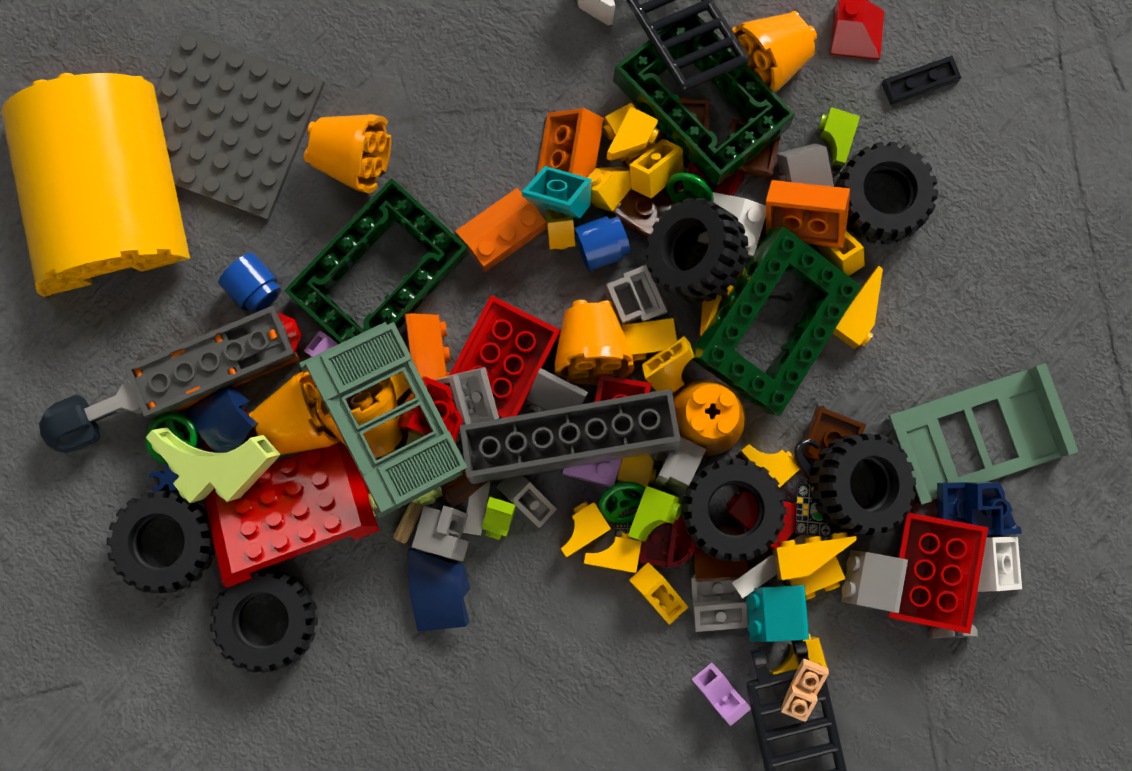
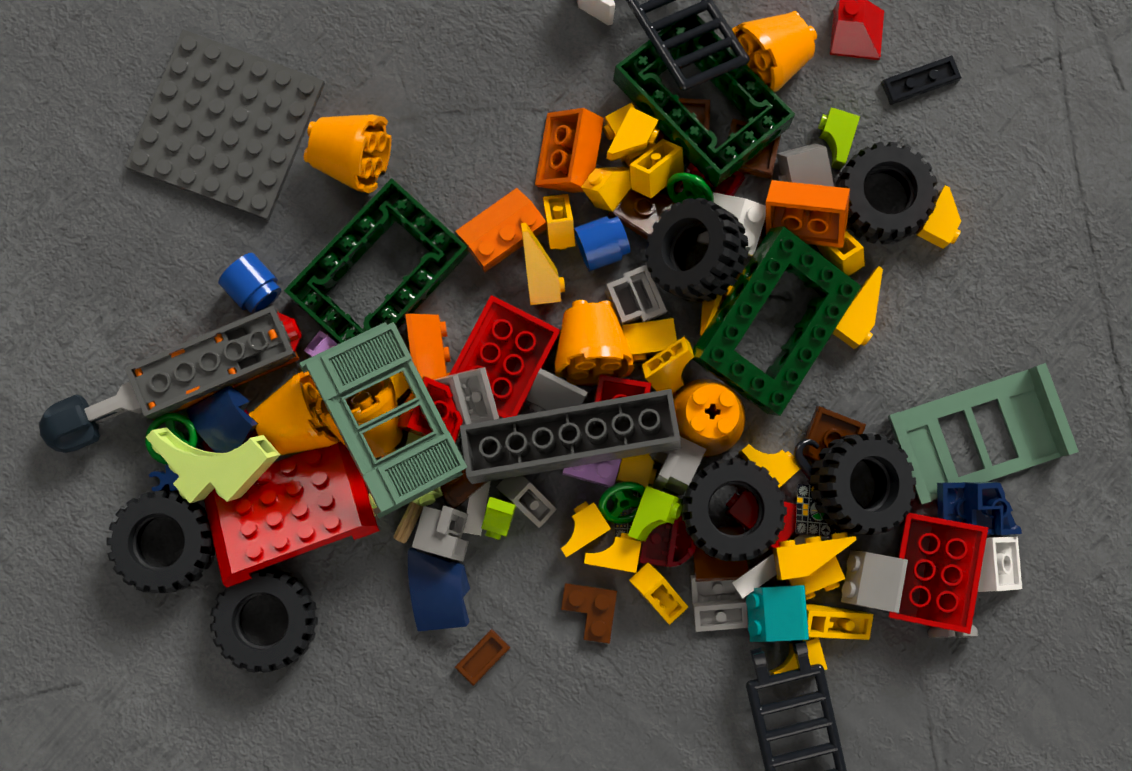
yellow cylinder [1,73,190,297] -> none
teal slope [522,166,592,218] -> none
lavender brick [692,663,751,726] -> none
light nougat slope [781,658,829,722] -> none
none -> reddish brown tile [455,629,511,686]
none -> yellow slope [521,223,565,305]
none -> reddish brown plate [561,583,617,644]
none -> yellow slope [806,604,874,640]
none -> yellow slope [916,185,961,249]

